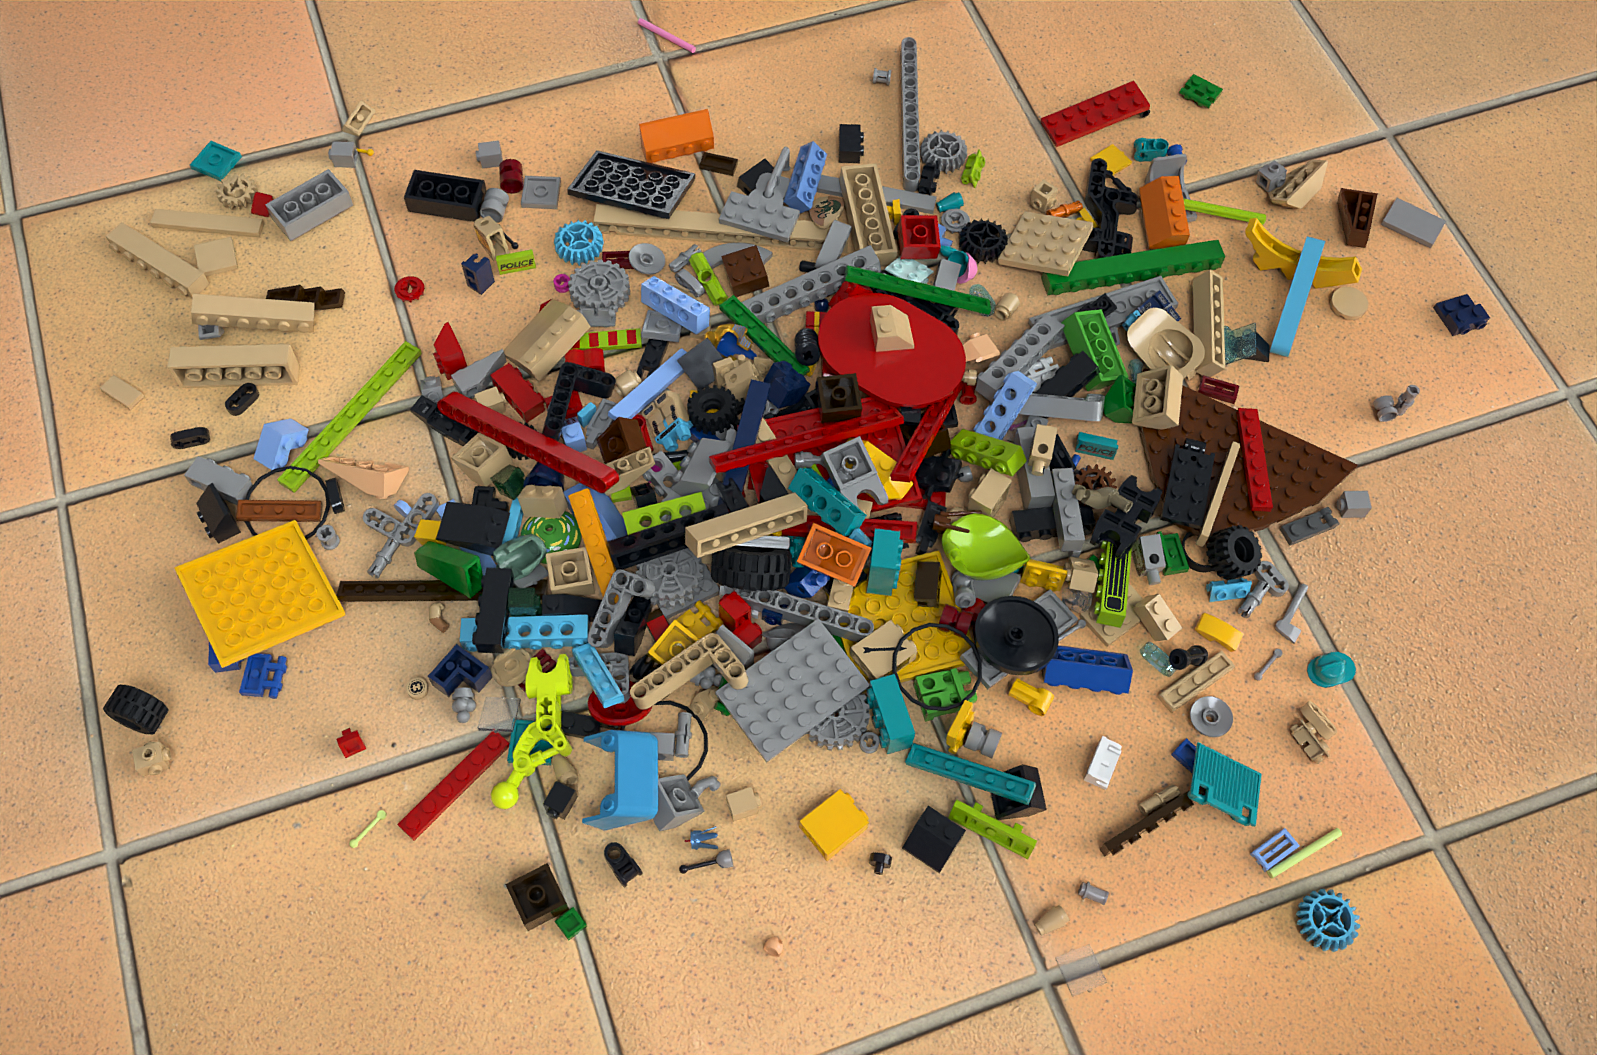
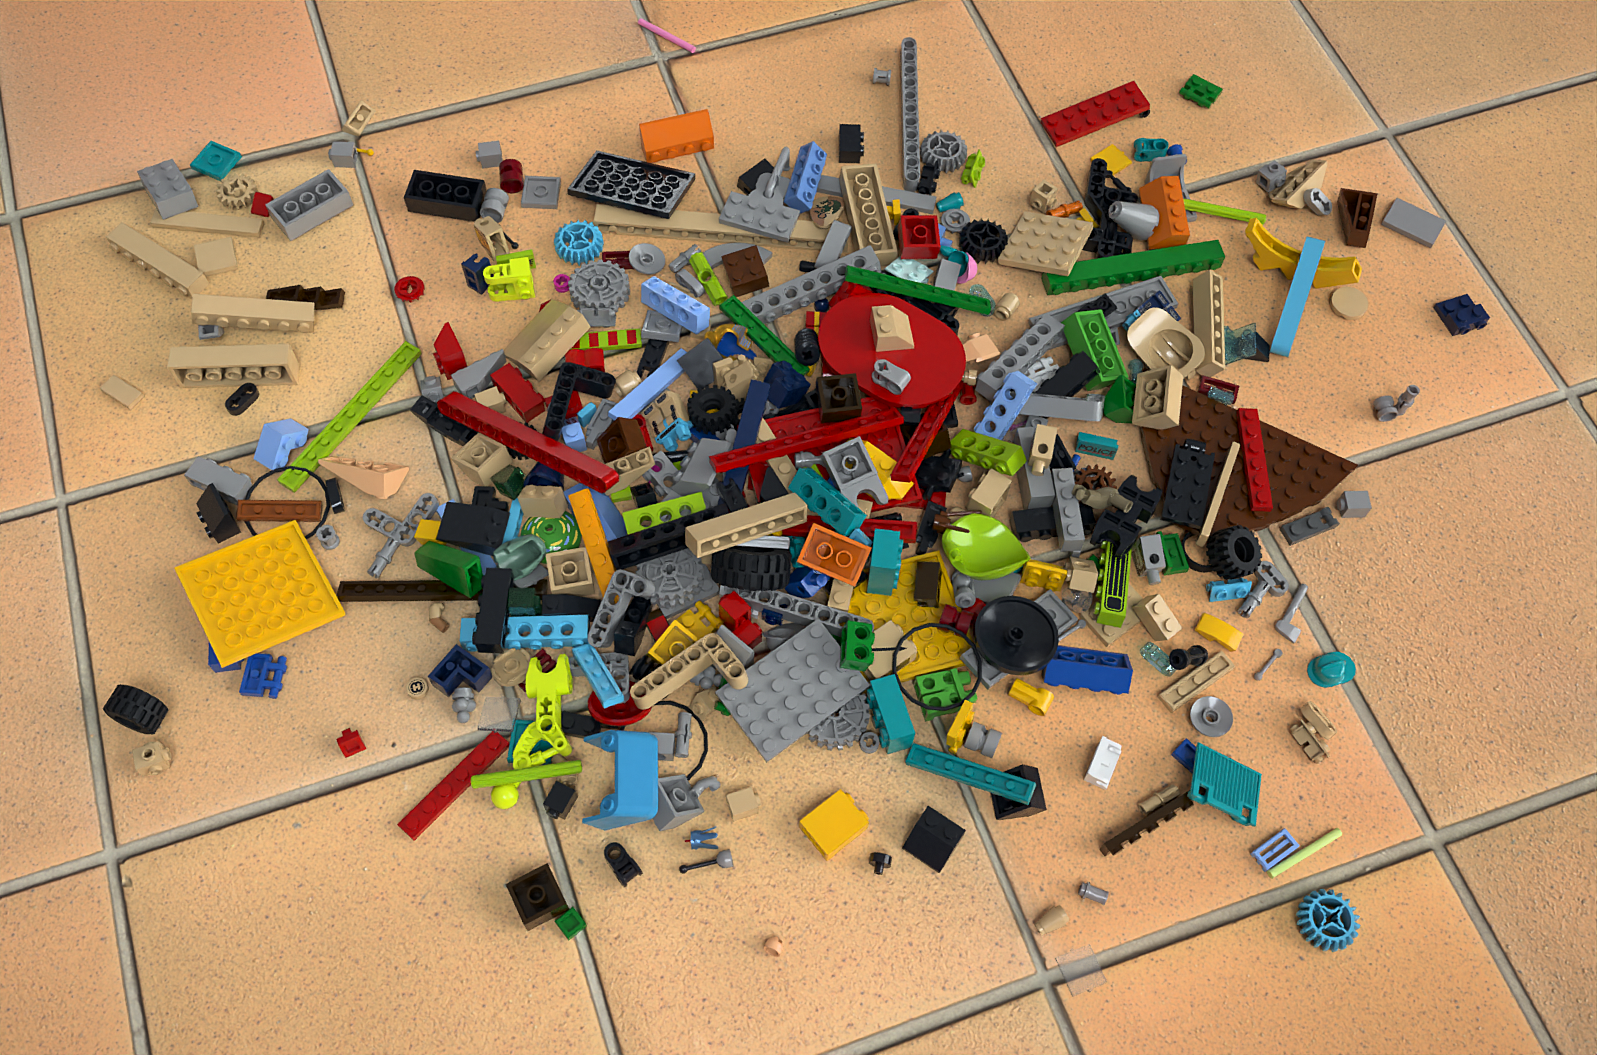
black beam [170,427,210,449] -> none
yellowish green hinge [349,810,387,848] -> none
light blue tile [394,500,412,518] -> none
dark brown tile [699,152,738,176] -> none
lime hinge [948,800,1037,859] -> none
none -> light grey brick [137,159,198,220]
none -> lime axle [471,760,582,789]
none -> neon yellow brick [483,257,535,302]
none -> green brick [840,620,875,672]
none -> light grey piece [872,359,911,395]
none -> light grey cone [1109,201,1159,241]
none -> clear light blue pin [1208,386,1234,406]
none -> light grey beam [1304,188,1332,216]

